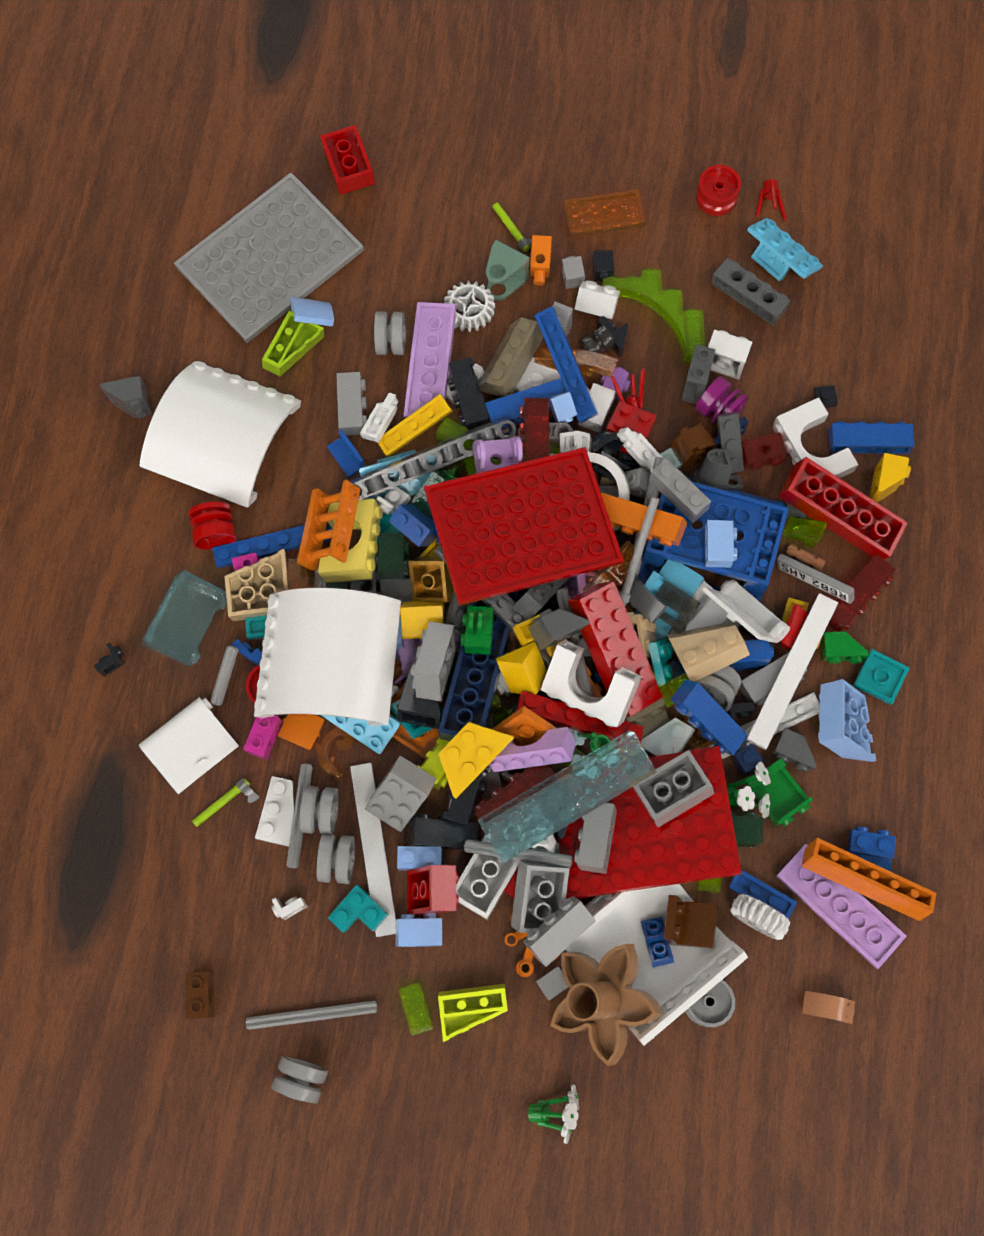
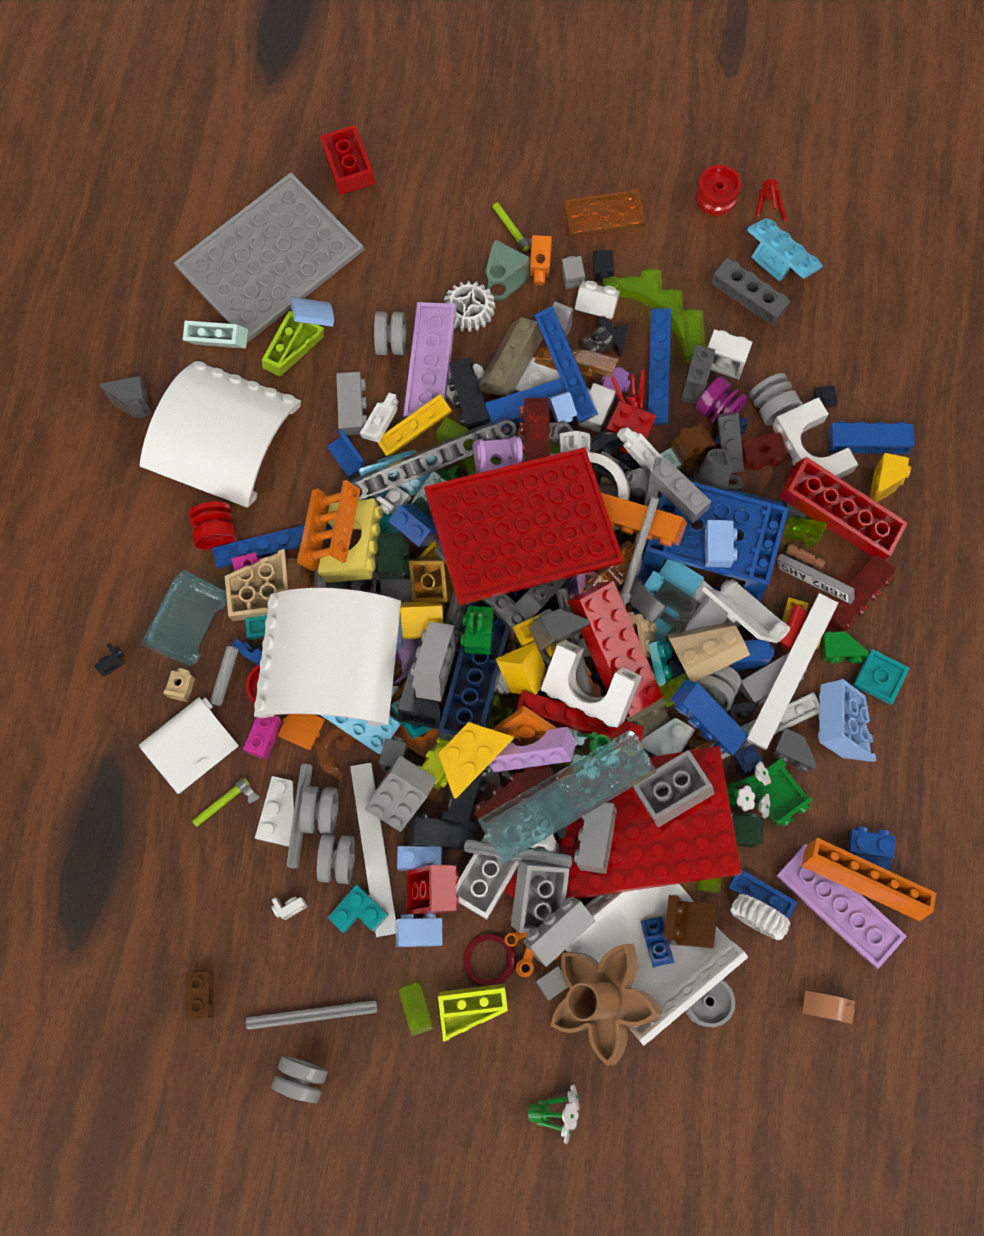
none -> tan brick [163,668,195,702]
none -> light aqua brick [183,321,248,349]
none -> dark grey piece [379,737,409,772]
none -> dark red piece [463,933,515,986]
none -> blue plate [648,308,672,425]
none -> light grey wheel [749,373,803,425]

